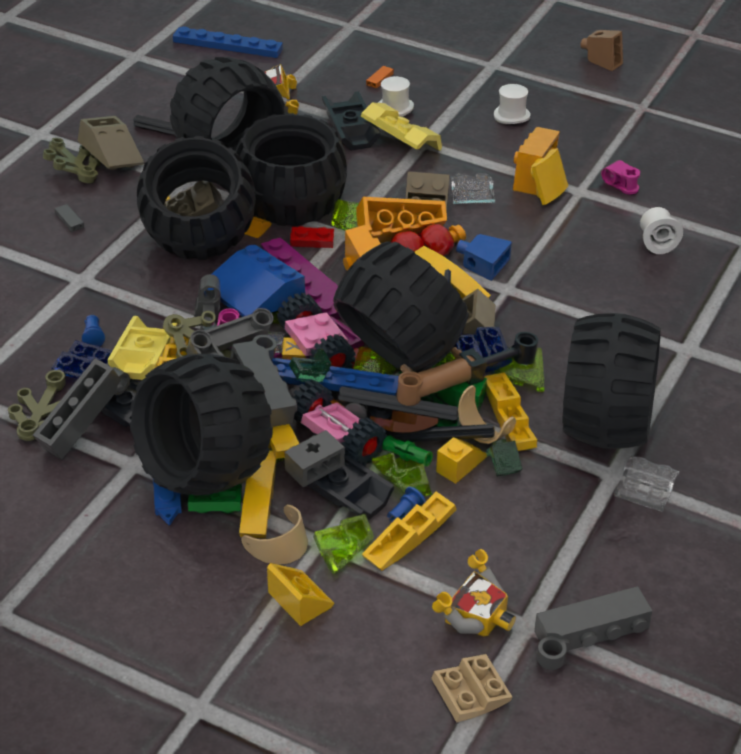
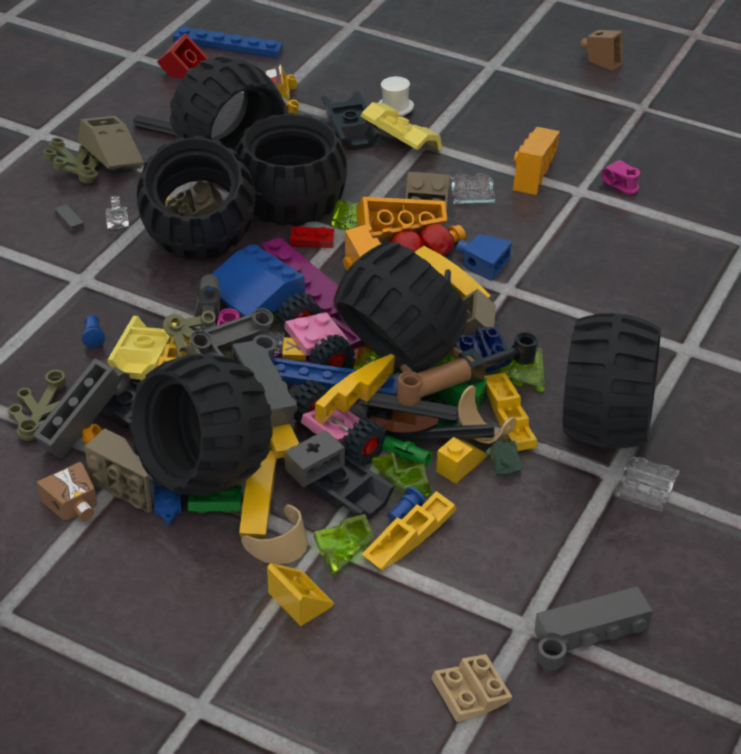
clear blue slope [51,340,112,379] -> none
light orange slope [244,216,272,238] -> none
clear green bracket [289,349,331,382] -> none
orange piece [366,66,394,89] -> none
torso [432,549,516,637] -> none
white piece [494,84,530,124] -> none
yellow slope [531,148,568,205] -> none
white piece [640,207,683,254] -> none
none -> medium nougat torso [37,461,97,521]
none -> light orange plate [82,424,102,445]
none -> dark tan slope [85,428,152,513]
none -> clear plate [105,196,129,229]
none -> red slope [157,33,209,79]
none -> yellow slope [315,354,395,424]

